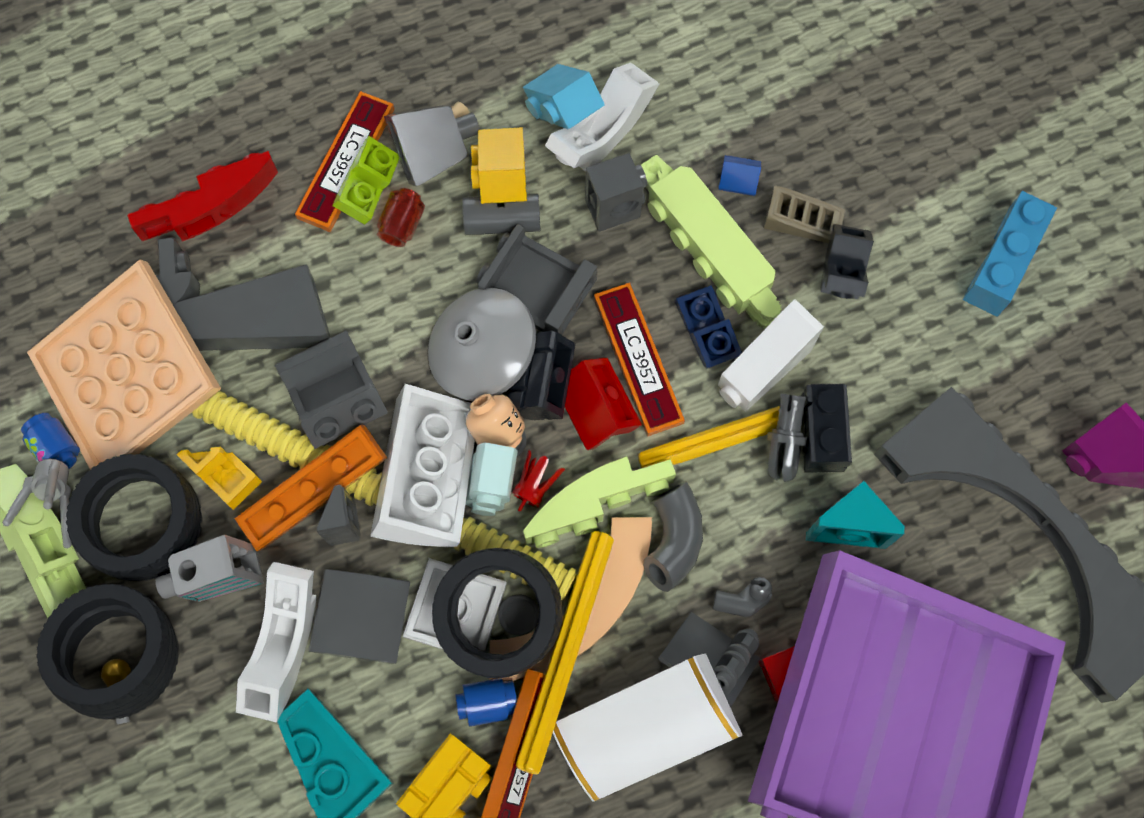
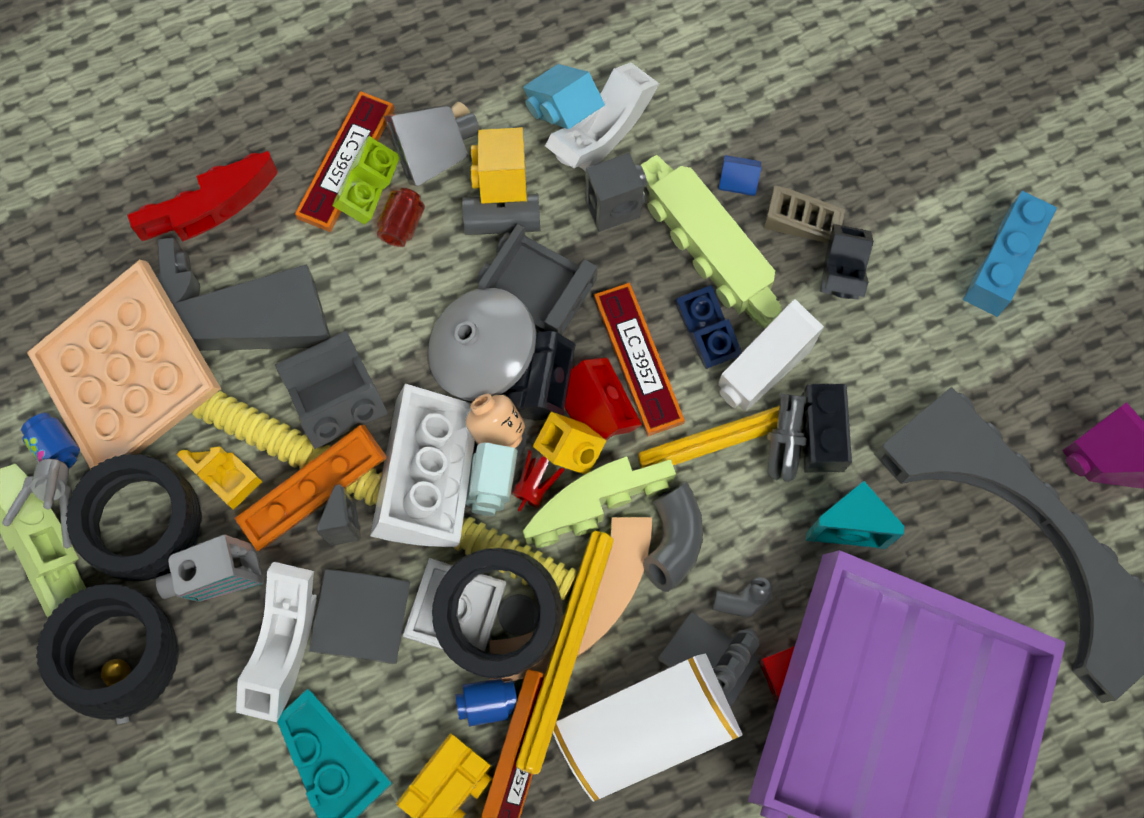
none -> yellow brick [533,411,607,474]

